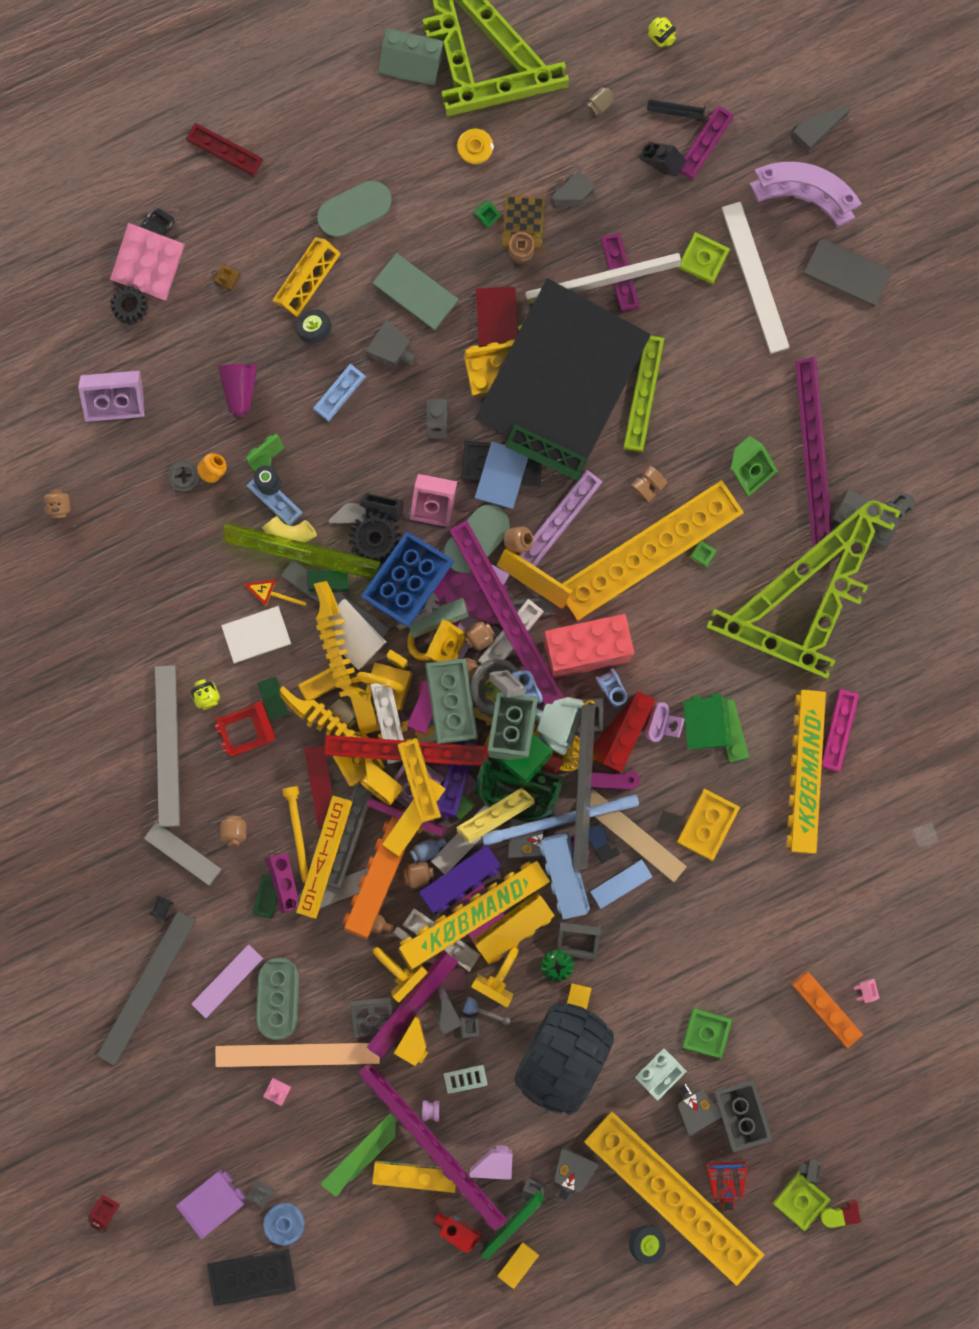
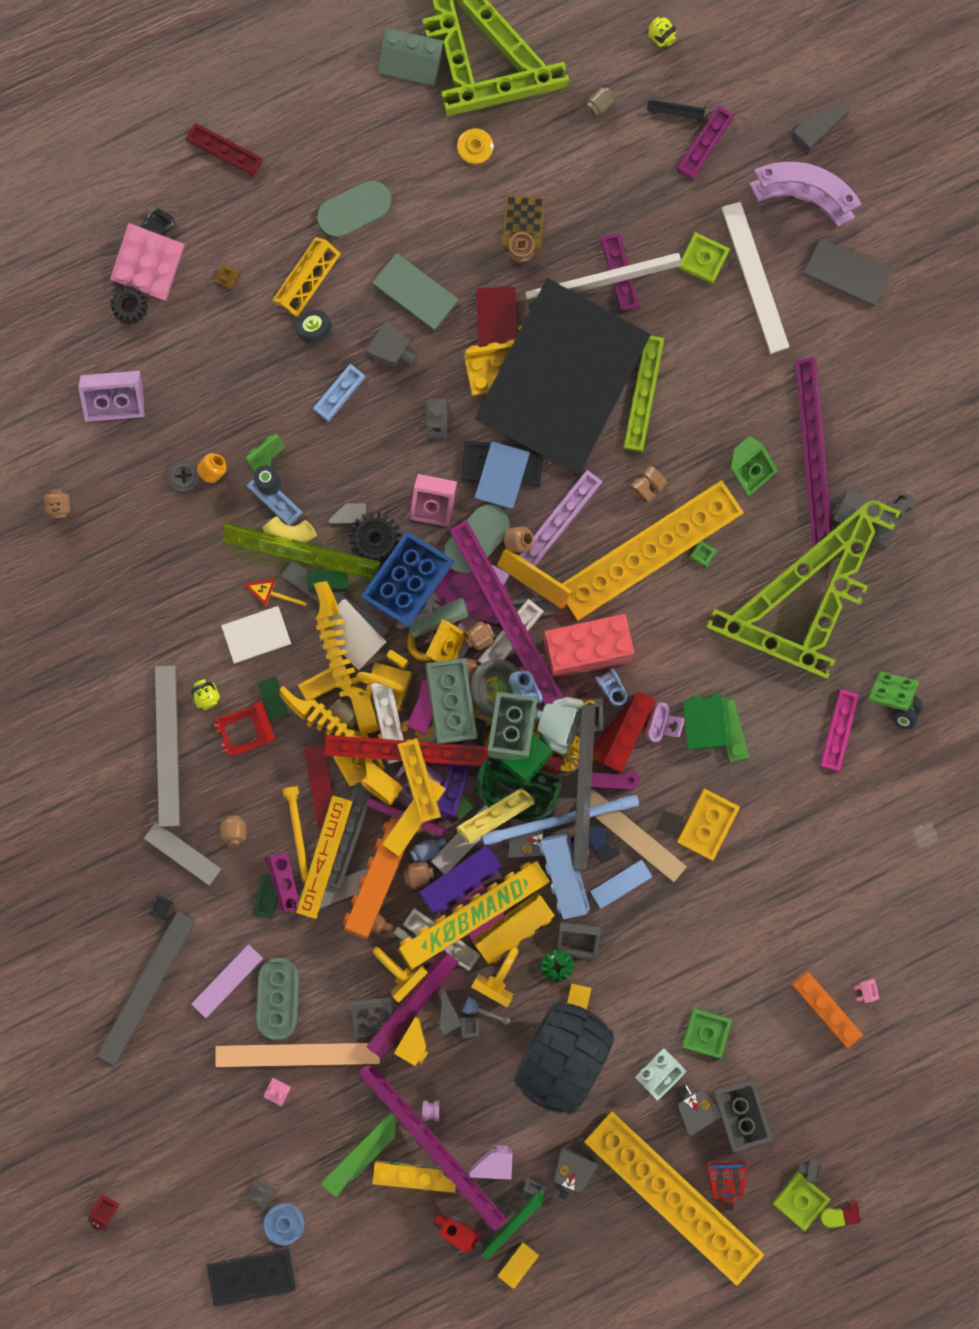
medium lavender slope [176,1170,246,1239] -> none
magenta cone [218,364,258,417] -> none
black slope [359,493,403,522] -> none
light aqua slope [443,1065,488,1094] -> none
green slope [472,200,501,229] -> none
light grey tile [489,670,526,697] -> none
dark green fence [504,424,586,481] -> none
dark grey slope [551,171,596,206] -> none
black wheel [629,1225,666,1264] -> none
black slope [639,142,687,177] -> none
yellow brick [786,690,826,854] -> none
none -> bright green plate [869,672,923,729]

